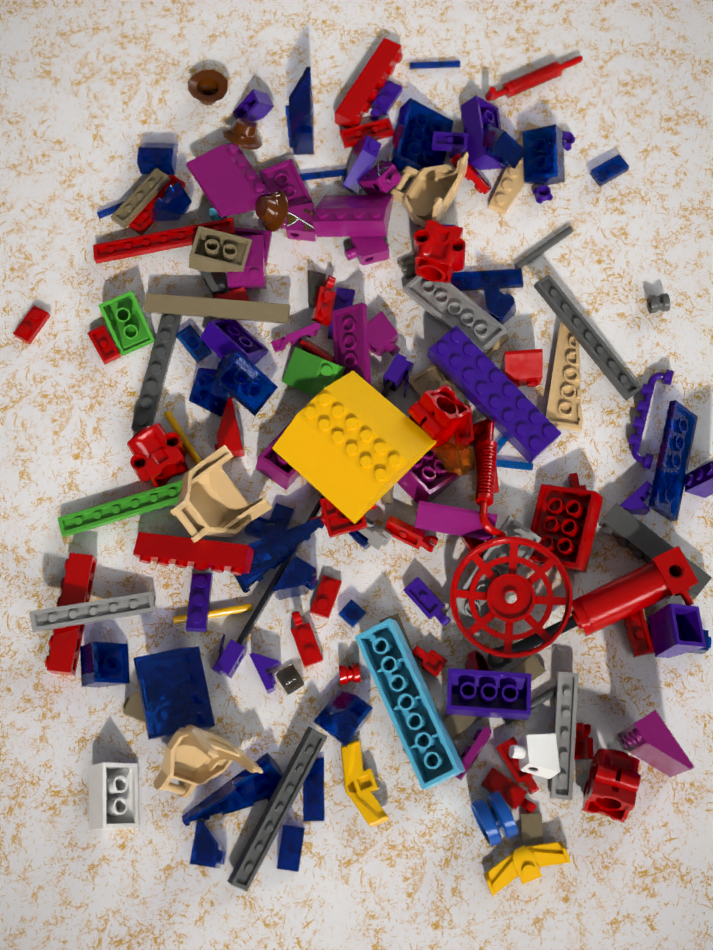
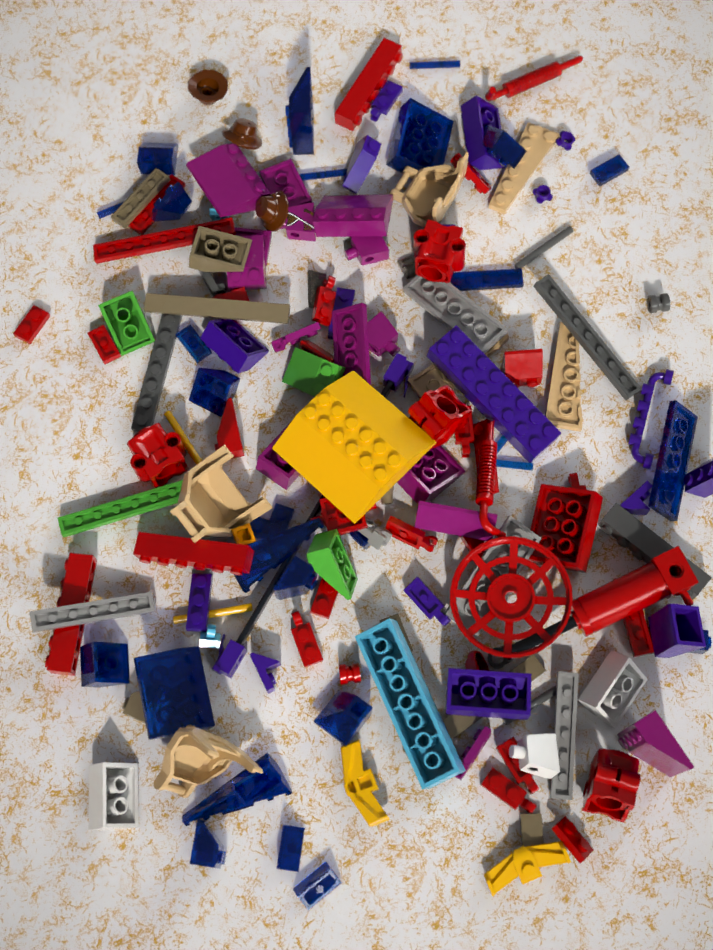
clear blue slope [214,349,278,416] -> none
dark grey plate [227,726,328,891] -> none
dark purple slope [233,89,274,122] -> none
clear smoke slope [275,664,304,695] -> none
clear blue slope [303,758,325,823] -> none
clear blue plate [338,599,366,628] -> none
red plate [339,118,394,149] -> none
magenta torso [359,160,401,195] -> none
red plate [412,645,448,678] -> none
dark purple slope [432,131,468,159] -> none
clear orange slope [433,443,475,476] -> none
blue wheel [470,790,518,847] -> none
clear blue slope [483,282,516,324] -> none
clear blue slope [522,124,565,185] -> none
red plate [574,723,593,760] -> none
none -> medium azure tile [199,624,221,649]
none -> light orange slope [231,523,256,545]
none -> clear blue slope [293,862,342,911]
none -> bright green slope [306,529,358,600]
none -> red plate [551,816,594,863]
none -> white slope [578,650,648,729]

